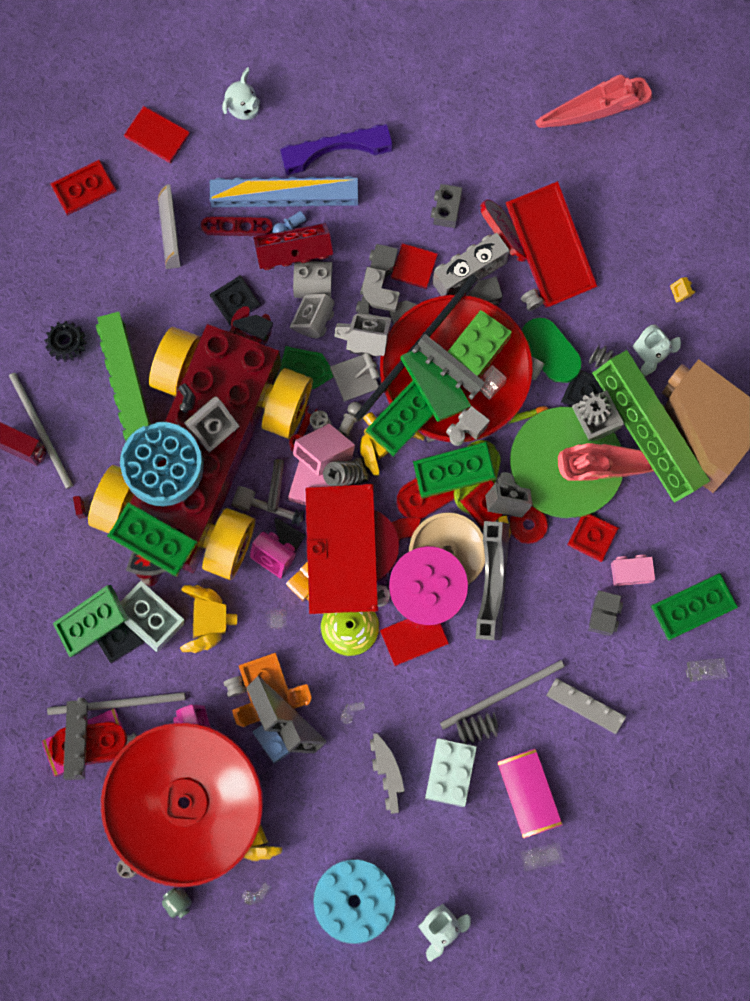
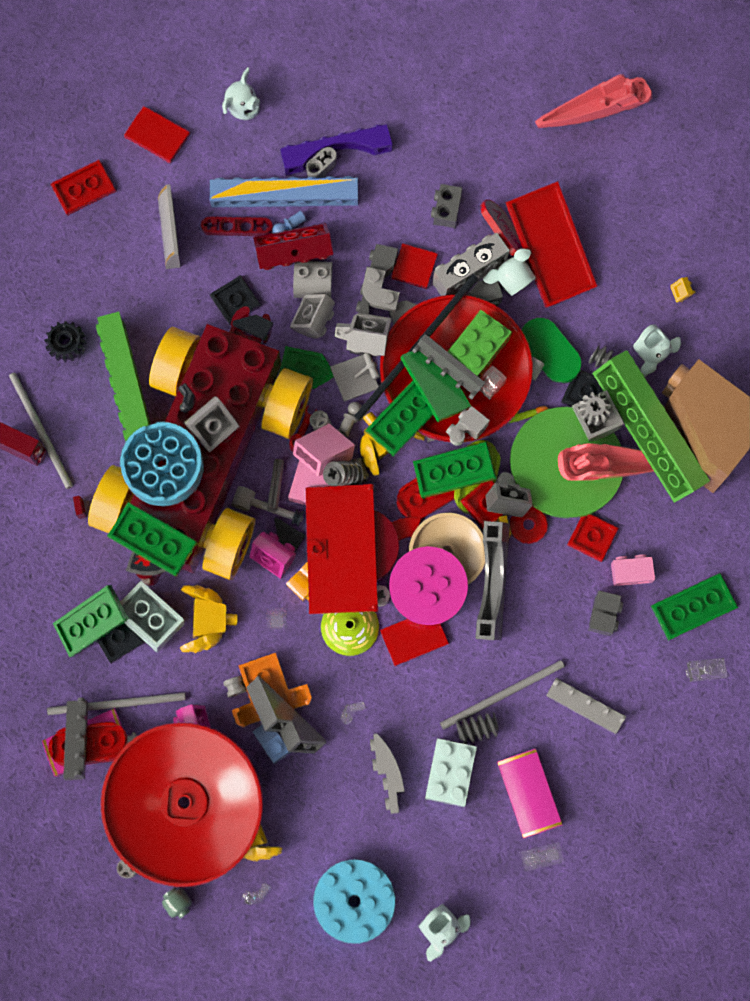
light grey wheel [521,289,544,311] -> none
none -> light grey beam [306,147,337,178]
none -> light aqua piece [483,249,536,296]

